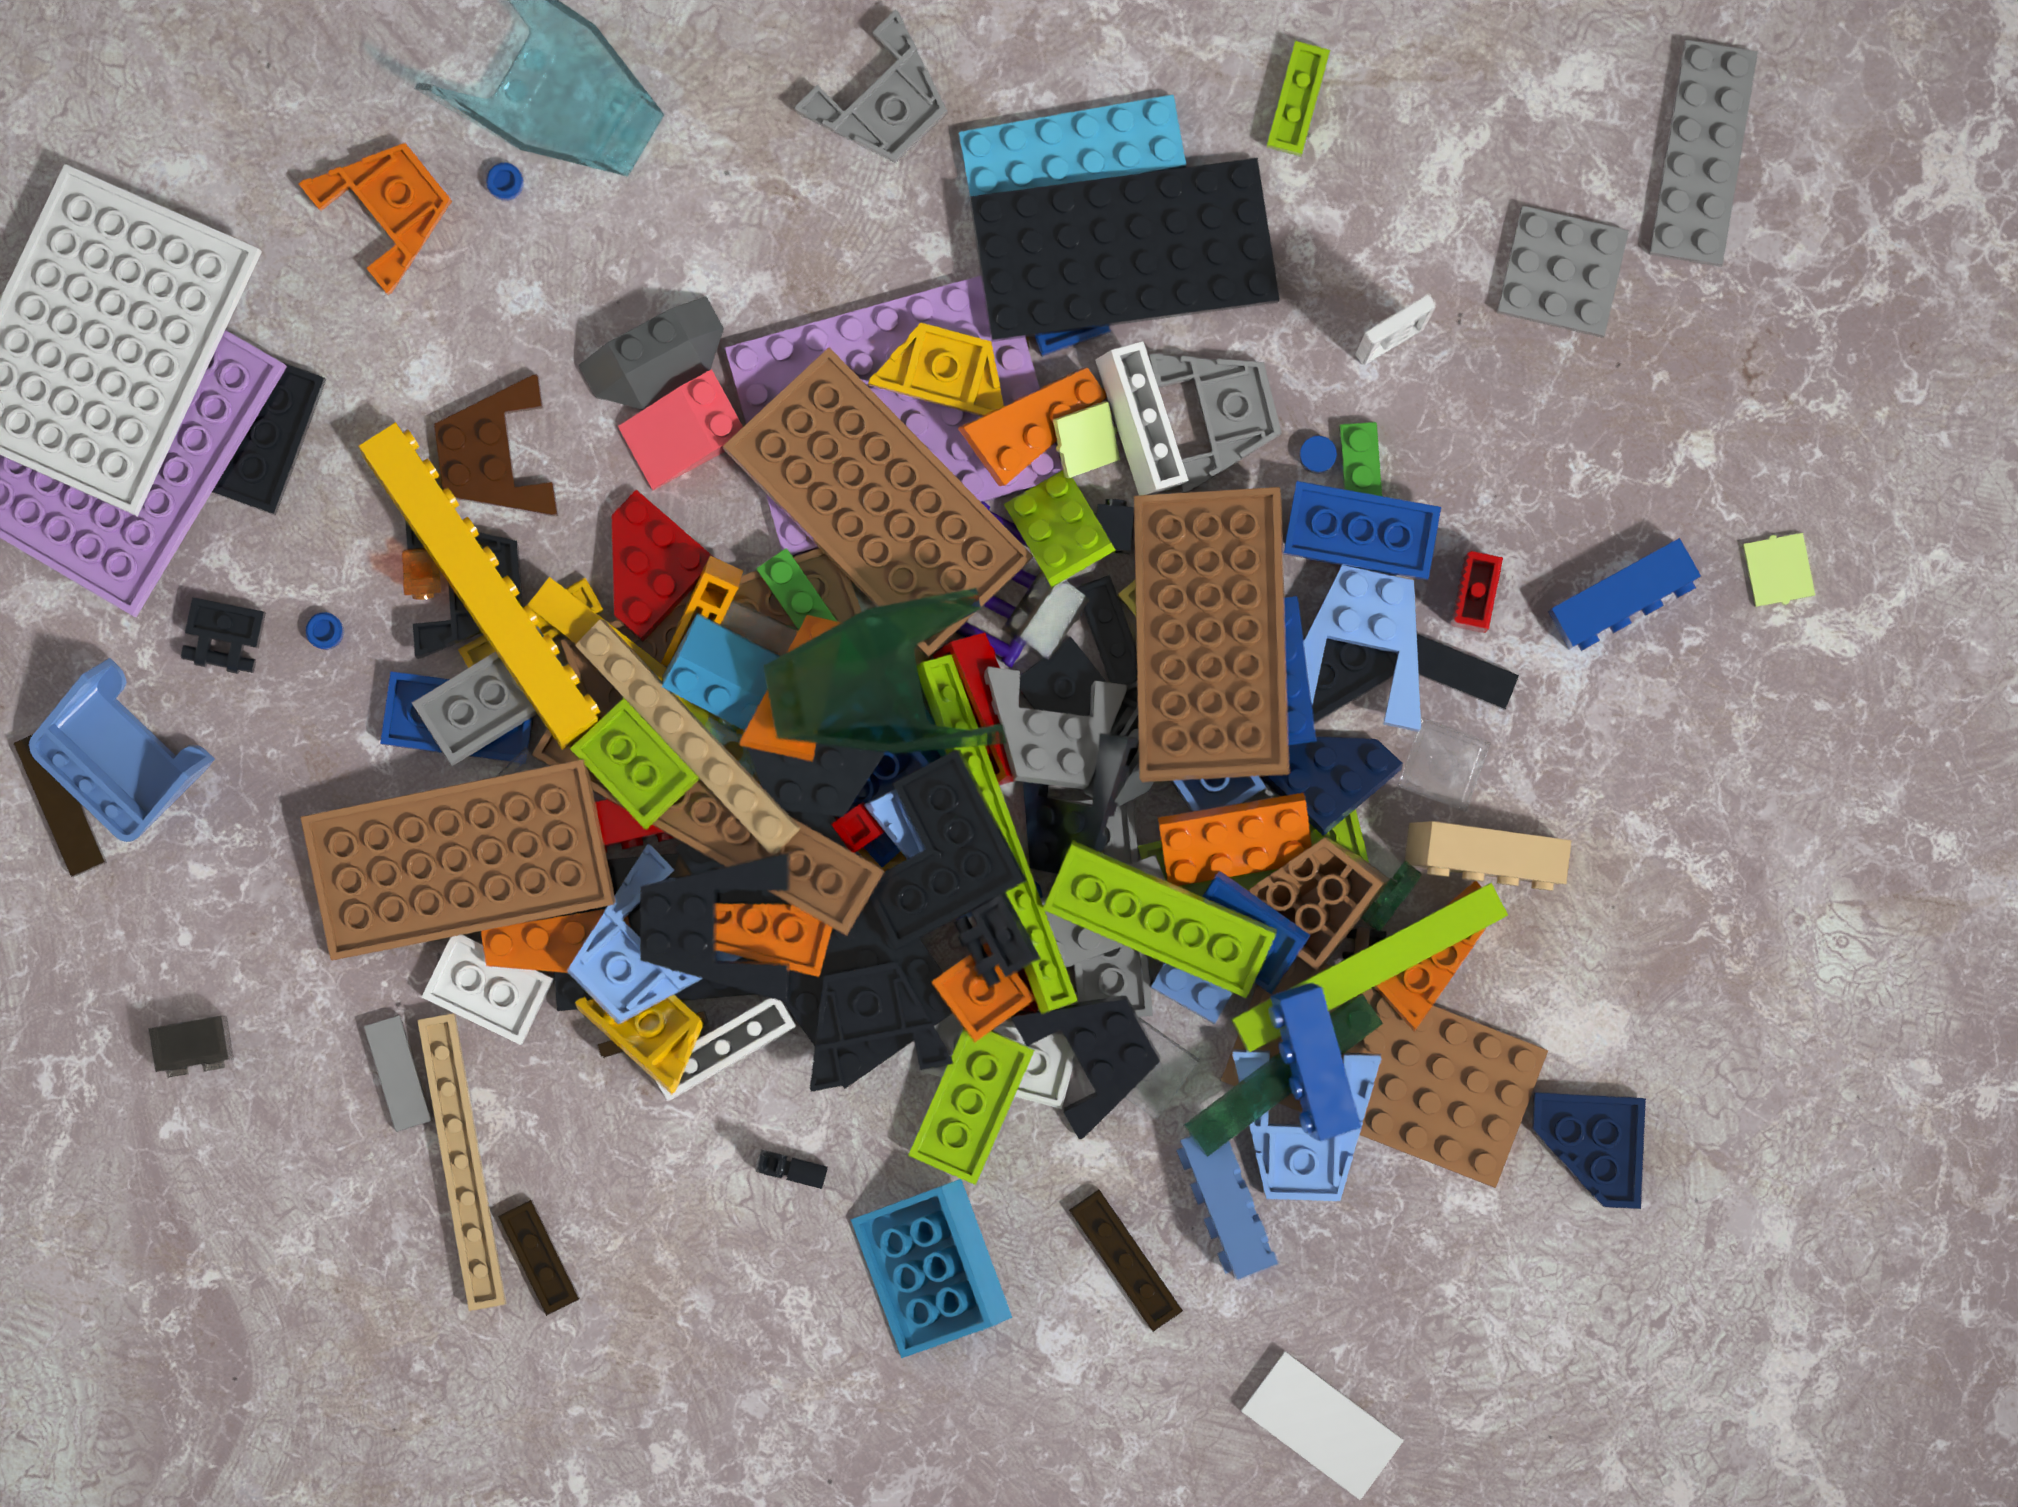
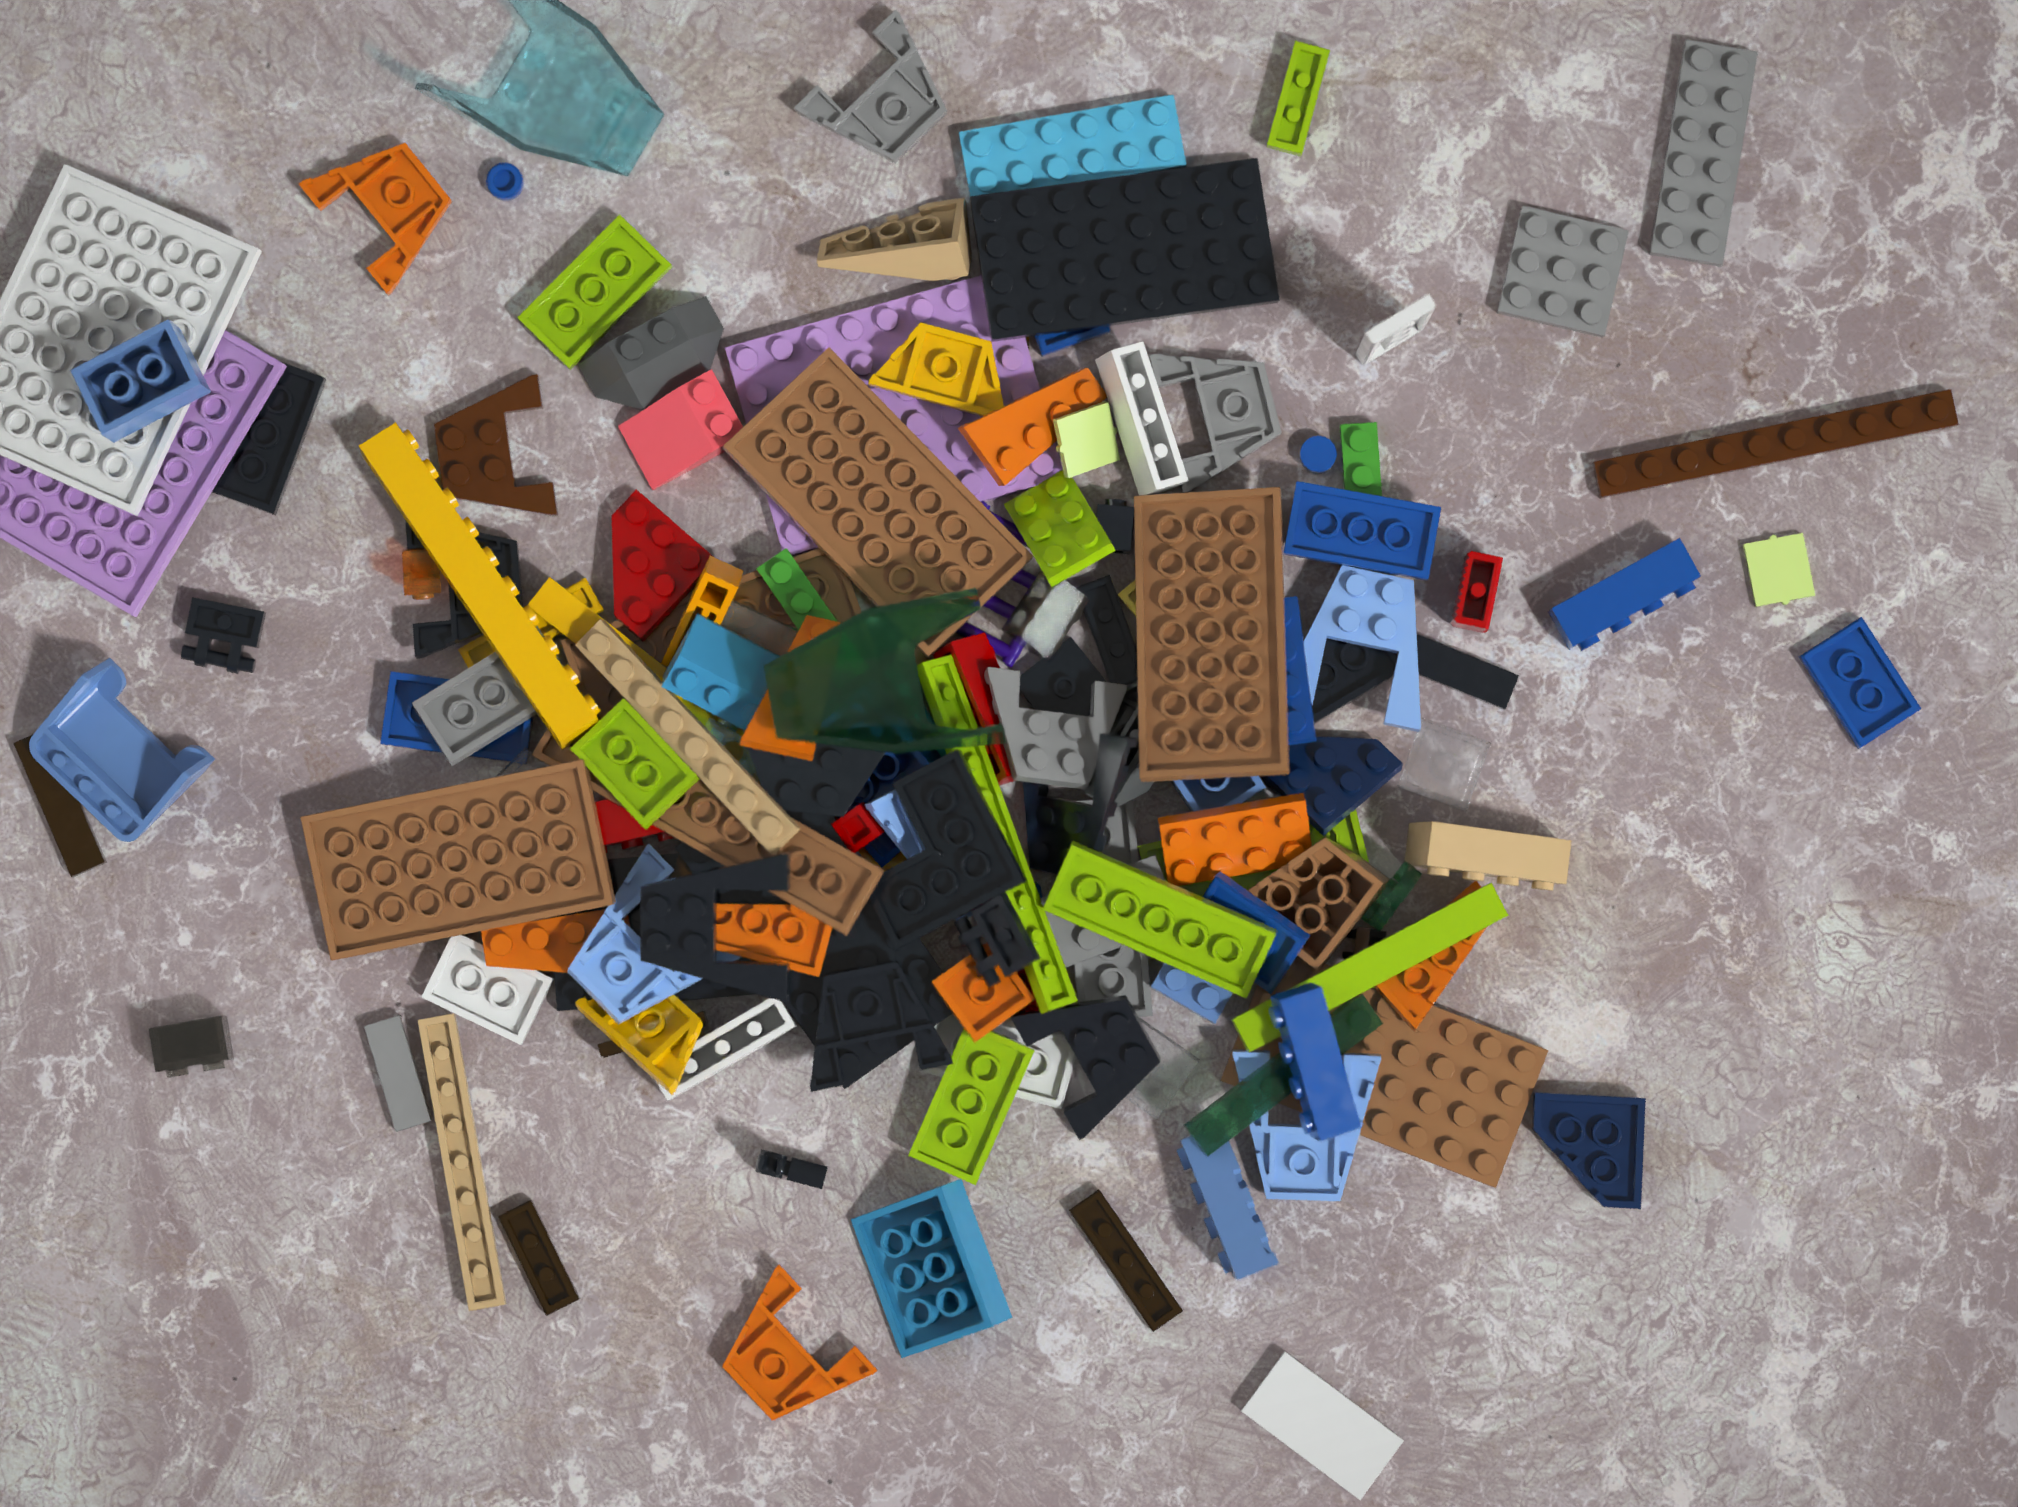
blue tile [306,612,344,650] -> none
none -> medium blue brick [70,319,211,443]
none -> lime plate [517,214,672,370]
none -> orange wing [722,1264,878,1421]
none -> tan wedge [817,198,972,281]
none -> reddish brown plate [1592,389,1959,499]
none -> blue tile [1799,617,1921,749]

